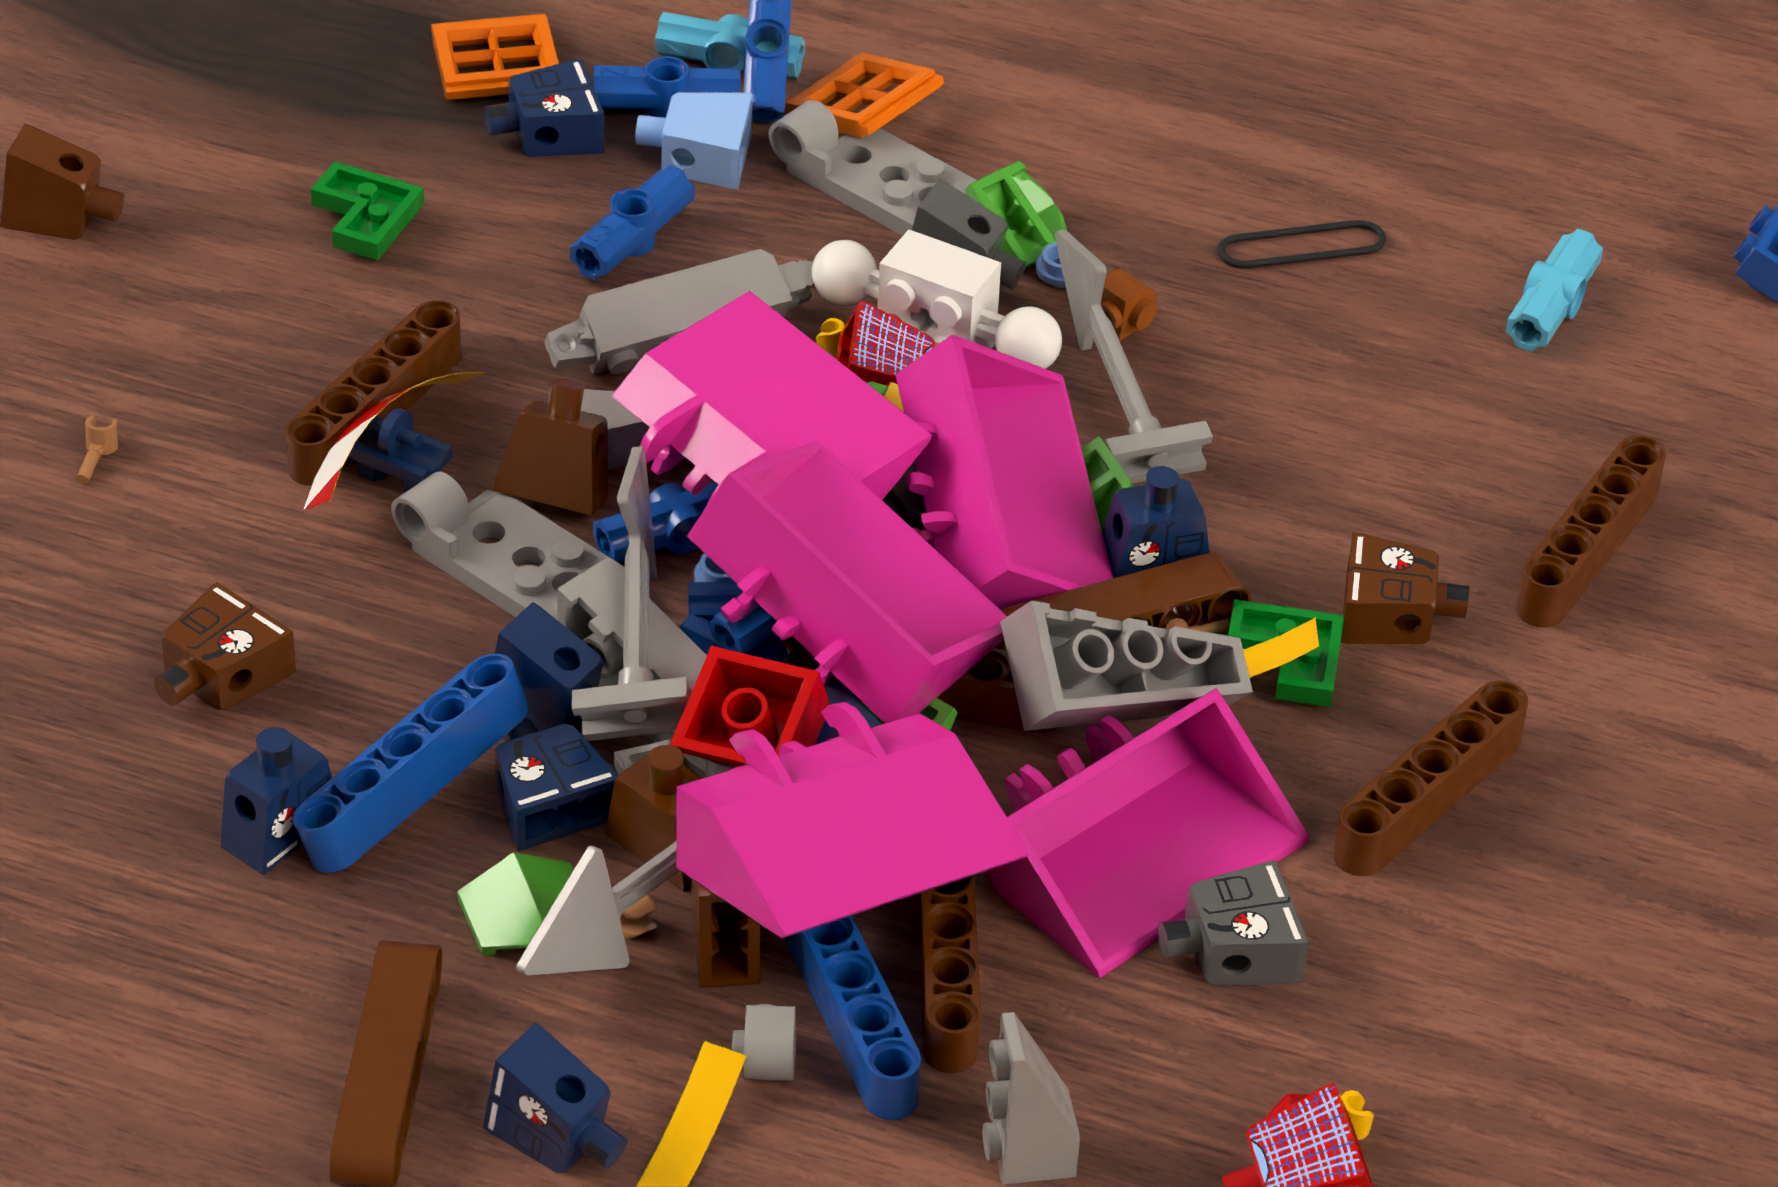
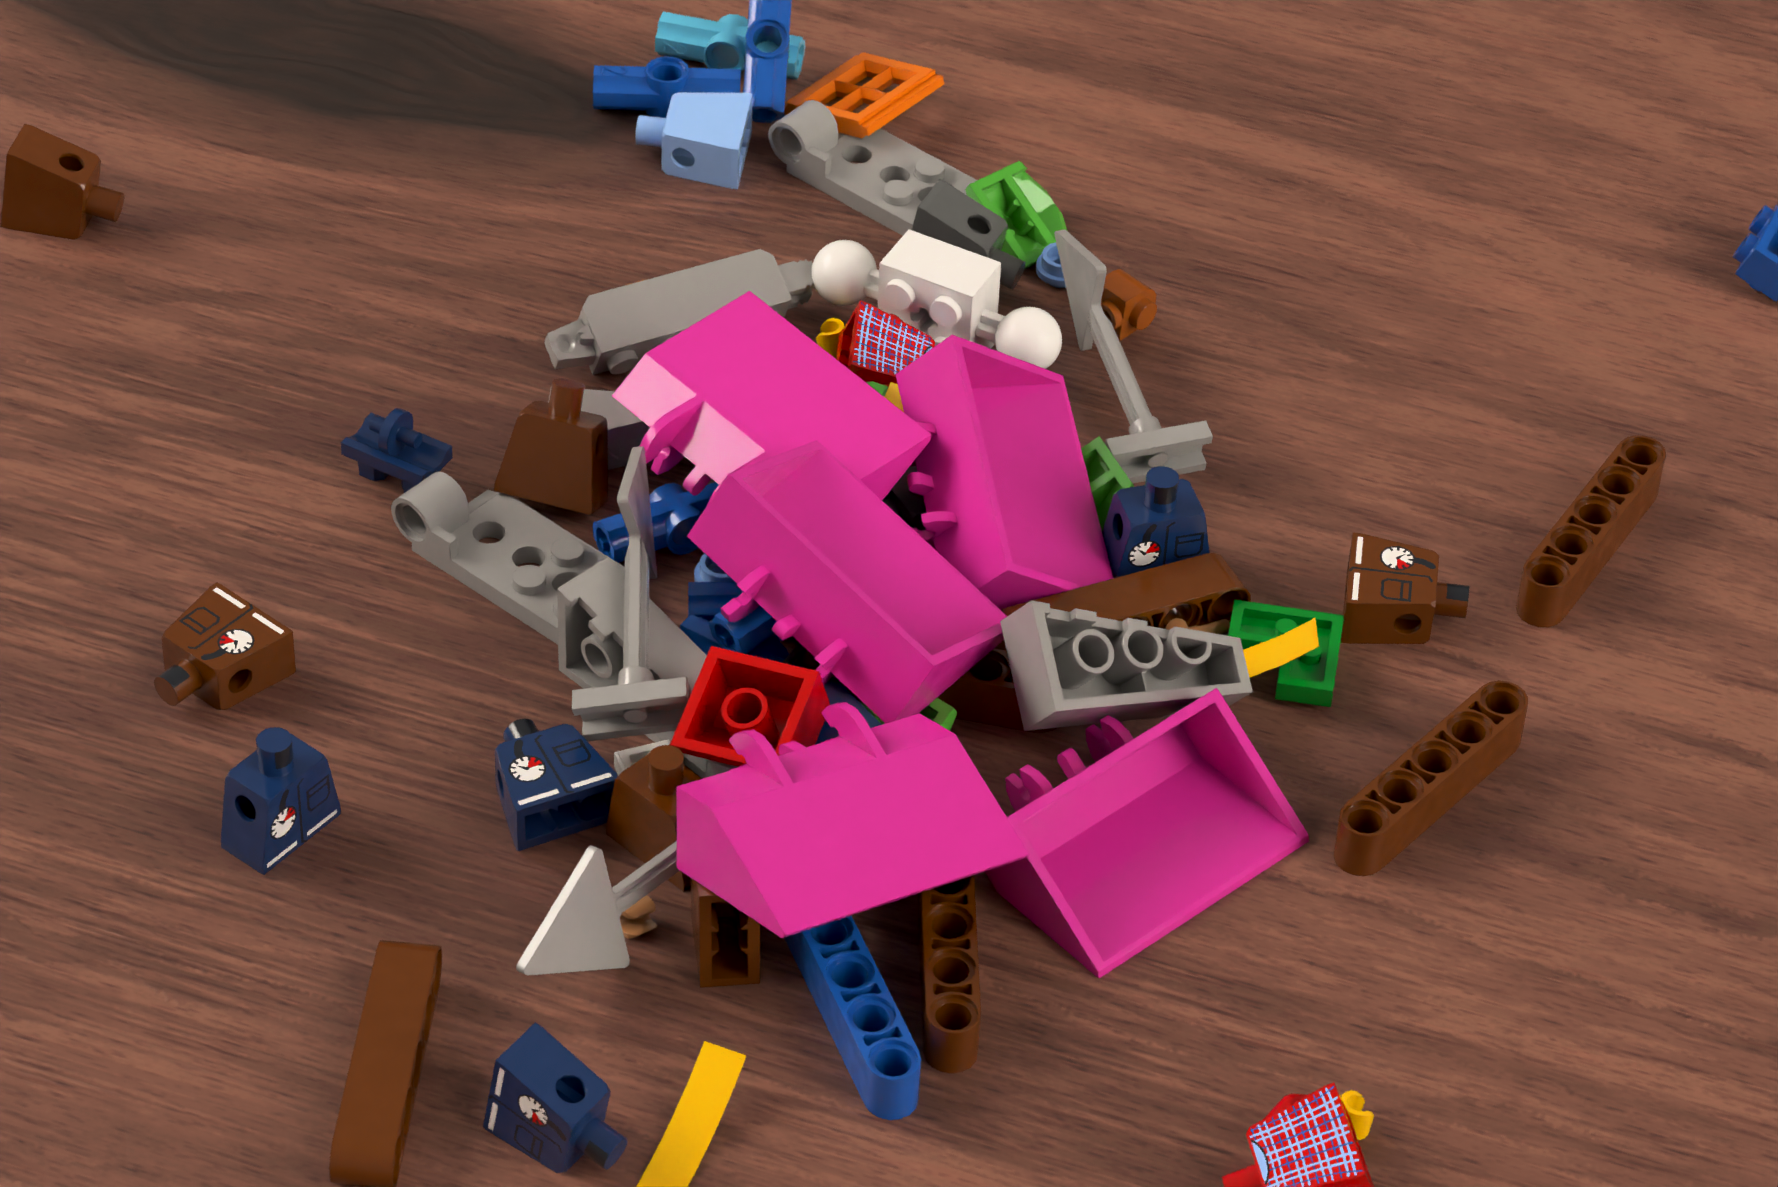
medium nougat hand [76,415,118,484] -> none
reddish brown beam [286,300,462,486] -> none
blue beam [293,653,529,873] -> none
sticker [304,372,485,511] -> none
green plate [311,161,425,261] -> none
orange piece [431,14,559,100] -> none
slope [457,852,574,956] -> none
dark blue torso [484,59,605,157] -> none
dark blue torso [495,602,603,731] -> none
blue piece [570,165,695,281] -> none
light grey plate [732,1004,796,1081] -> none
light grey slope [983,1012,1080,1185] -> none
dark grey torso [1158,860,1309,985] -> none
black piece [1217,220,1386,268] -> none
medium azure piece [1506,229,1603,352] -> none

